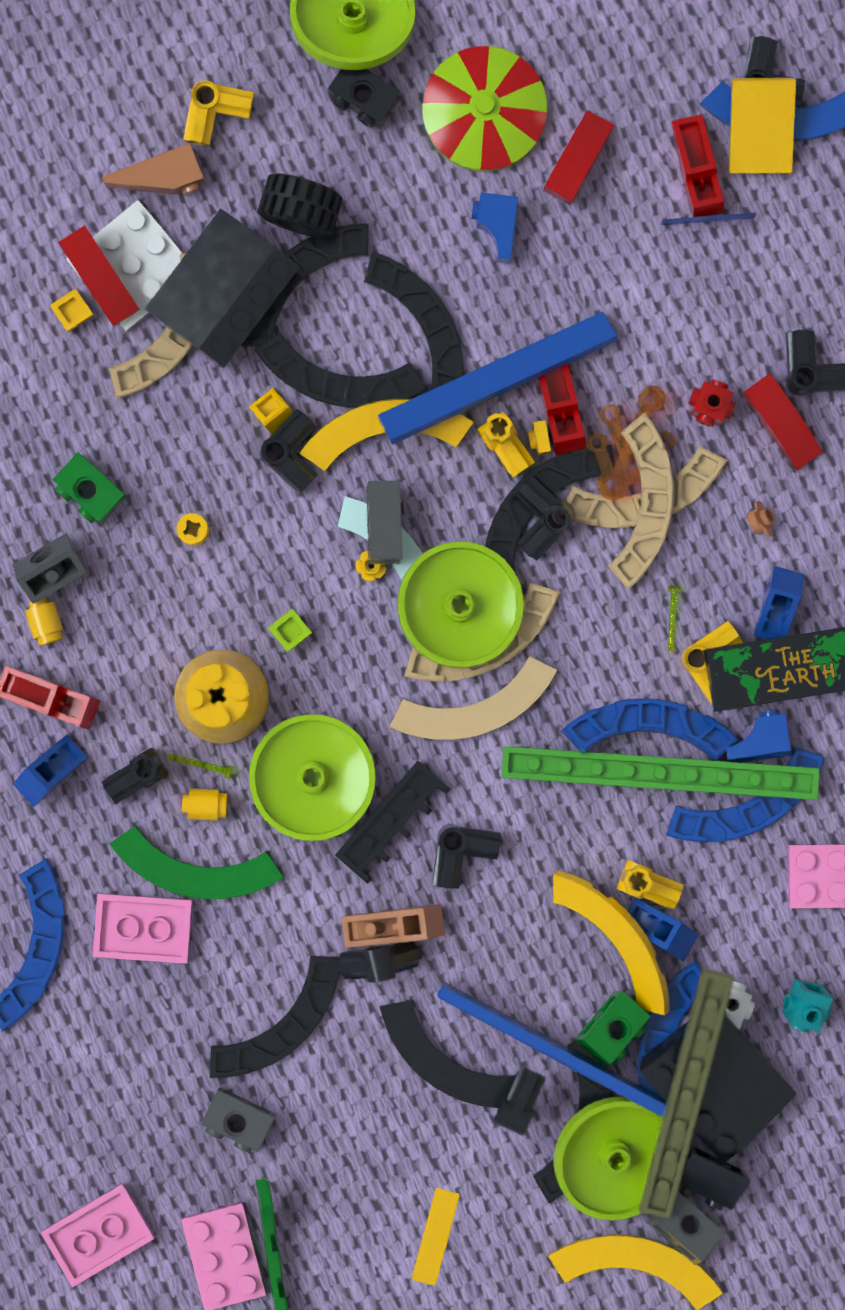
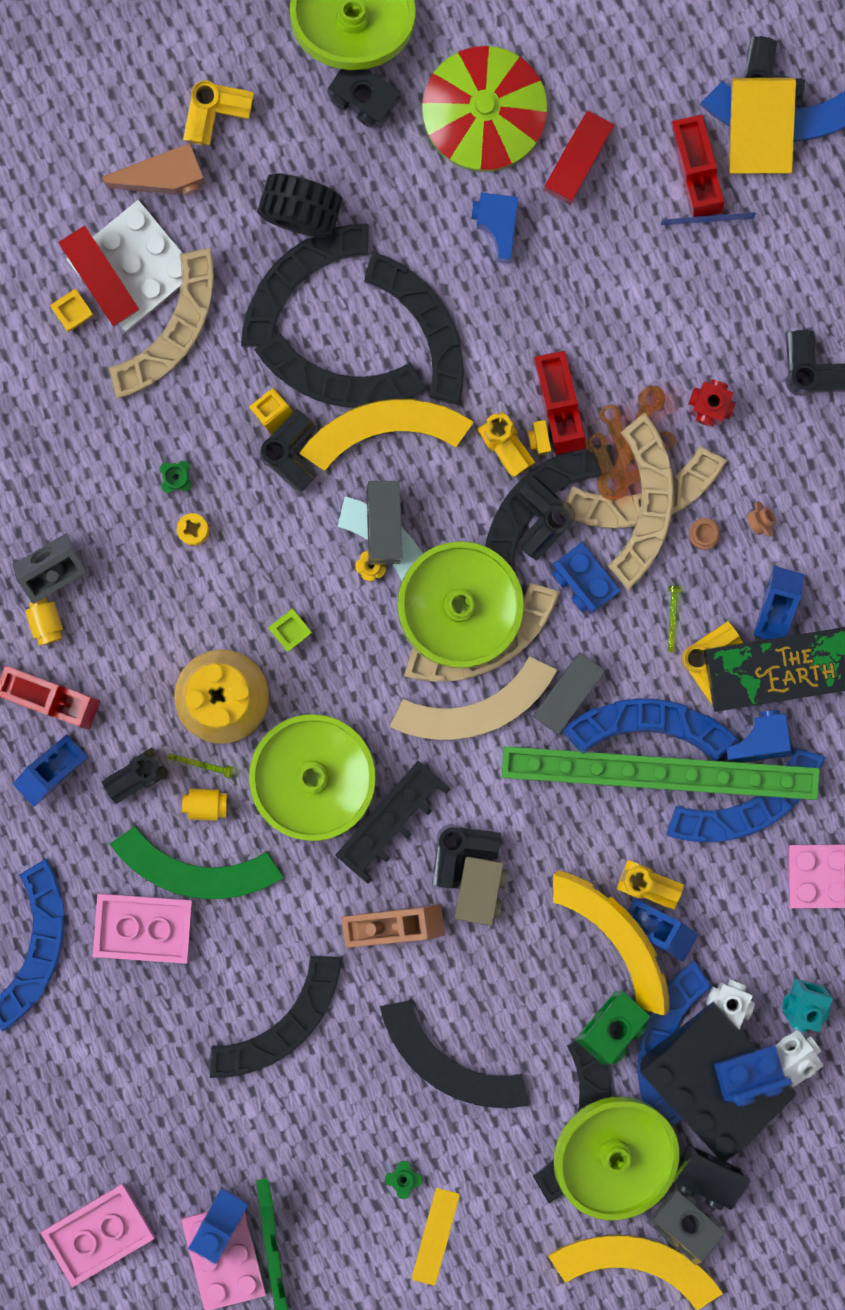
green brick [52,452,127,524] -> none
black slope [144,208,300,368] -> none
dark grey brick [201,1087,276,1153] -> none
black piece [336,941,422,983] -> none
blue tile [378,312,617,445] -> none
blue tile [437,982,667,1116] -> none
black piece [493,1066,546,1136] -> none
olive tile [639,967,735,1219] -> none
red slope [742,373,823,471] -> none
none -> green plate [159,461,192,493]
none -> blue arch [188,1187,249,1264]
none -> green plate [385,1161,423,1199]
none -> dark tan brick [454,856,508,926]
none -> dark grey piece [532,652,605,735]
none -> blue bracket [551,542,620,615]
none -> nougat plate [689,518,720,550]
none -> blue bracket [714,1045,792,1106]
none -> white brick [776,1030,823,1088]

